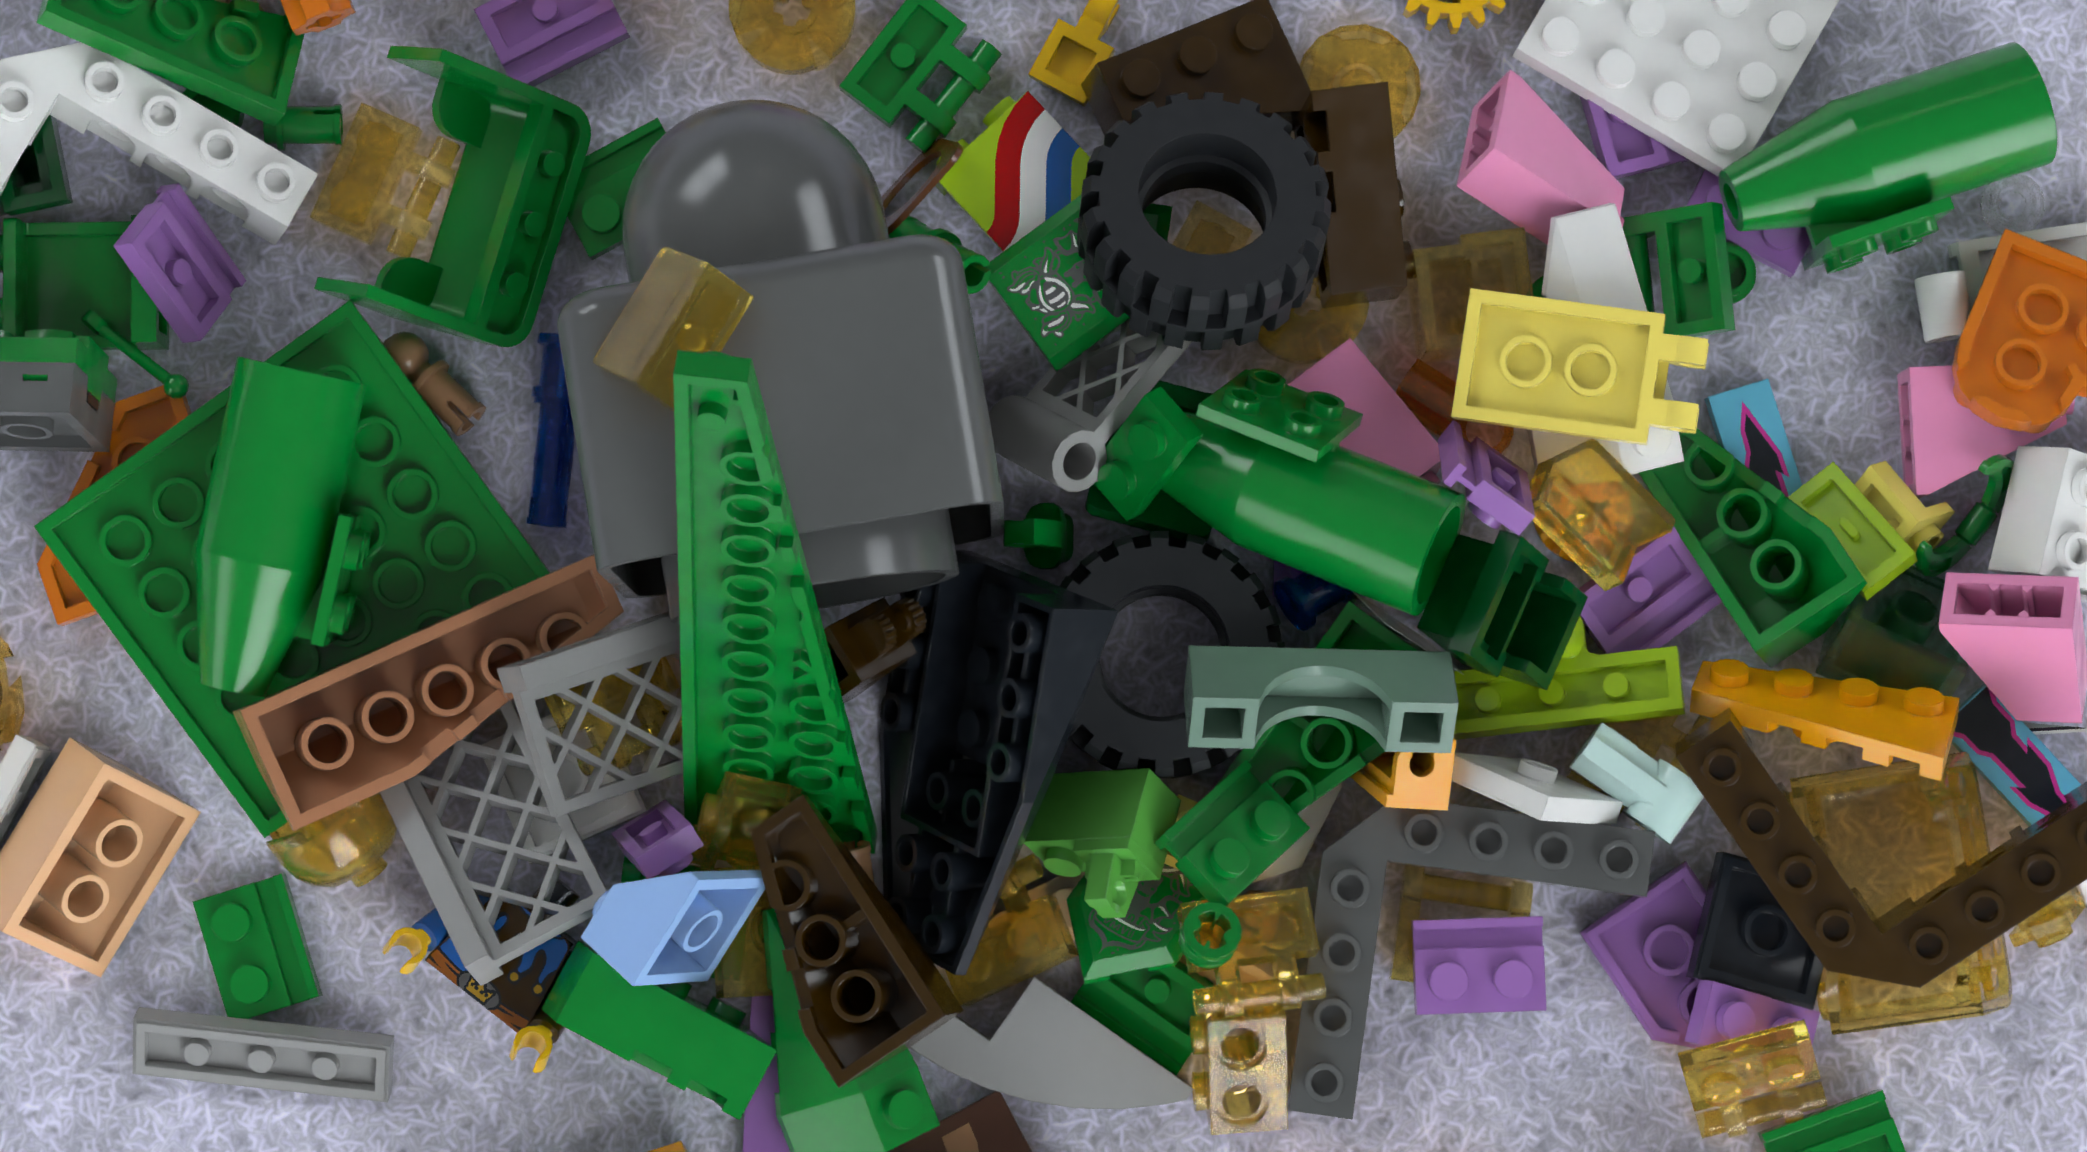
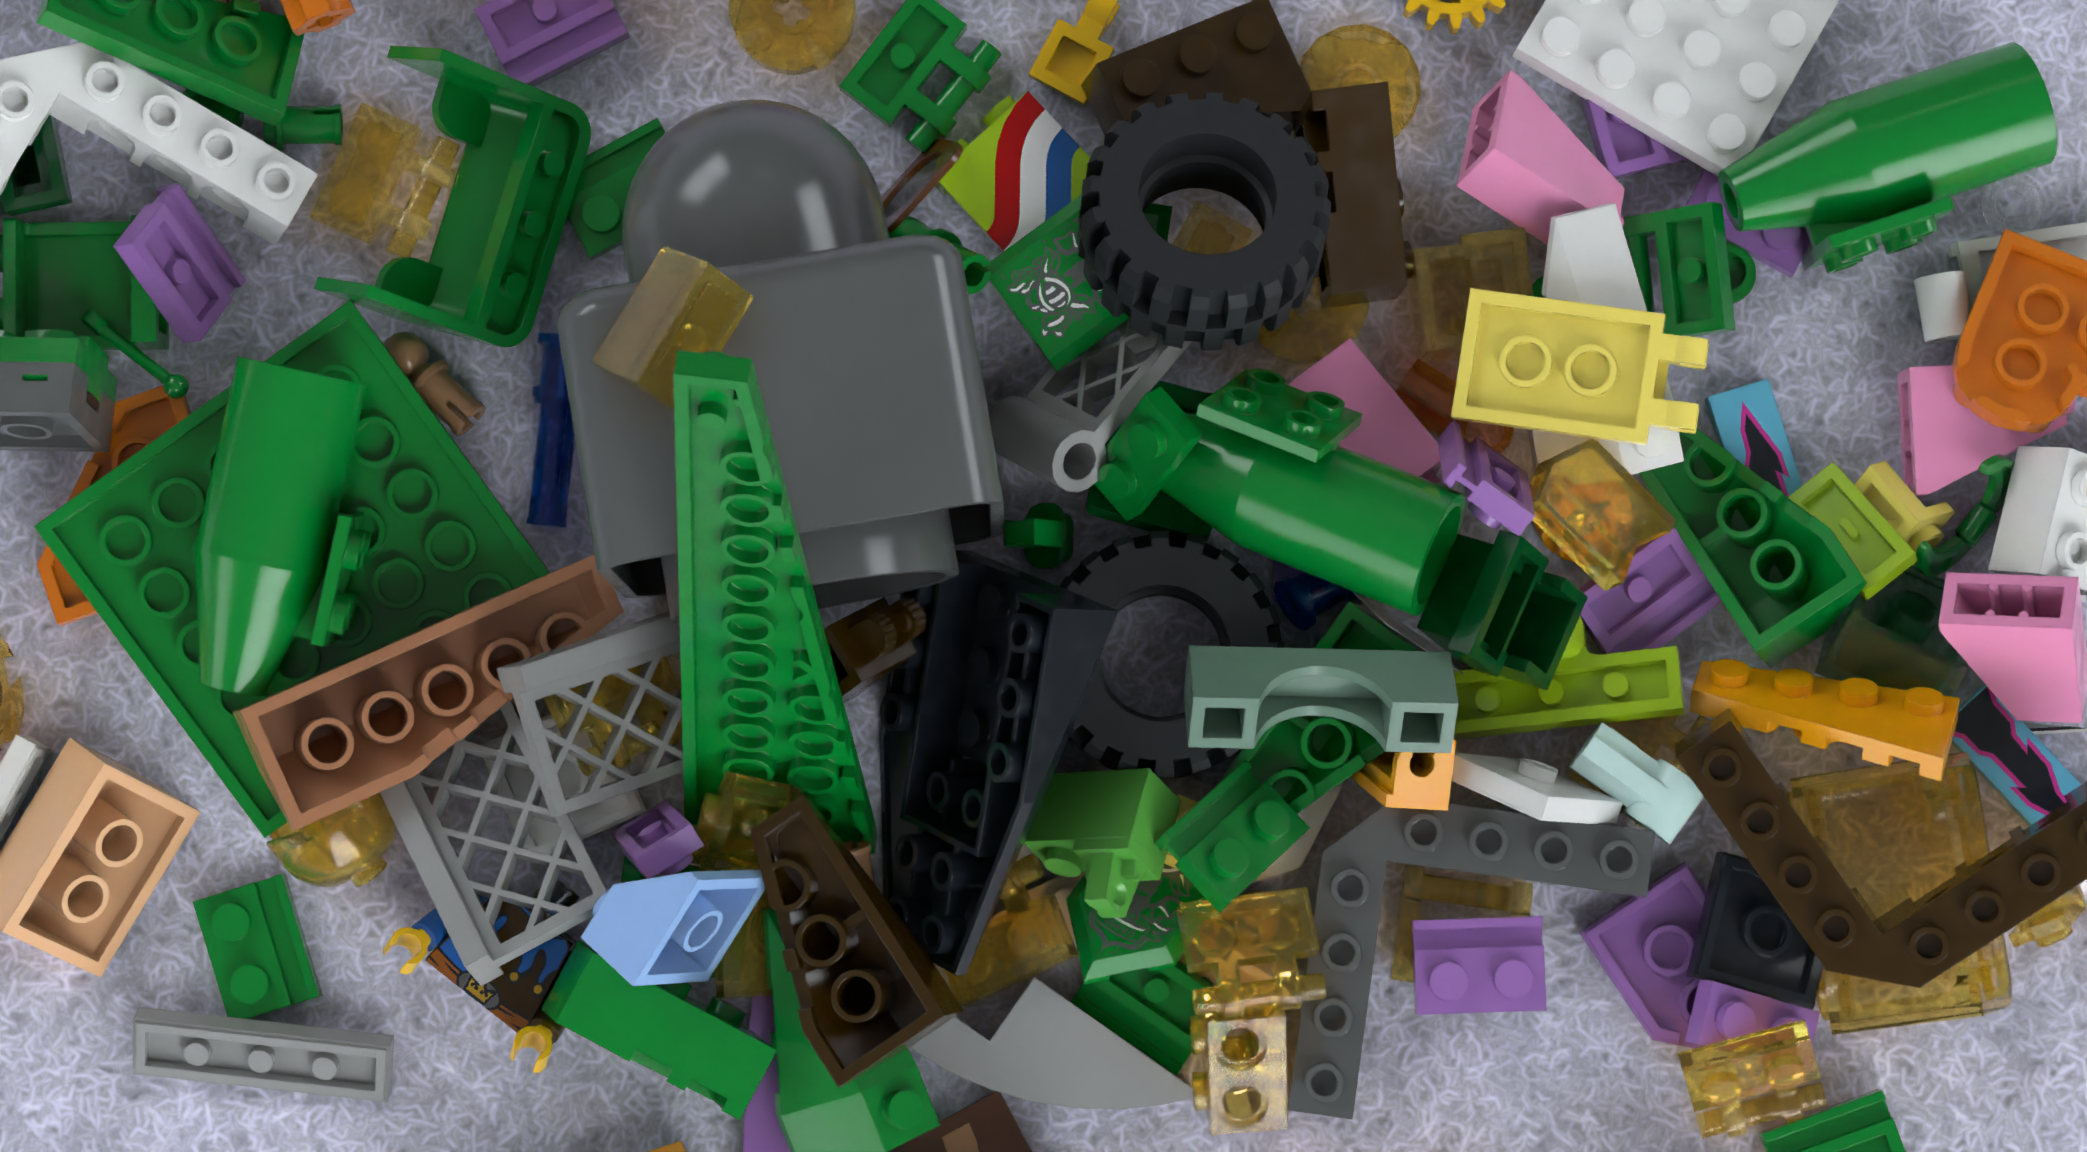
green bush [1179,902,1242,969] -> none

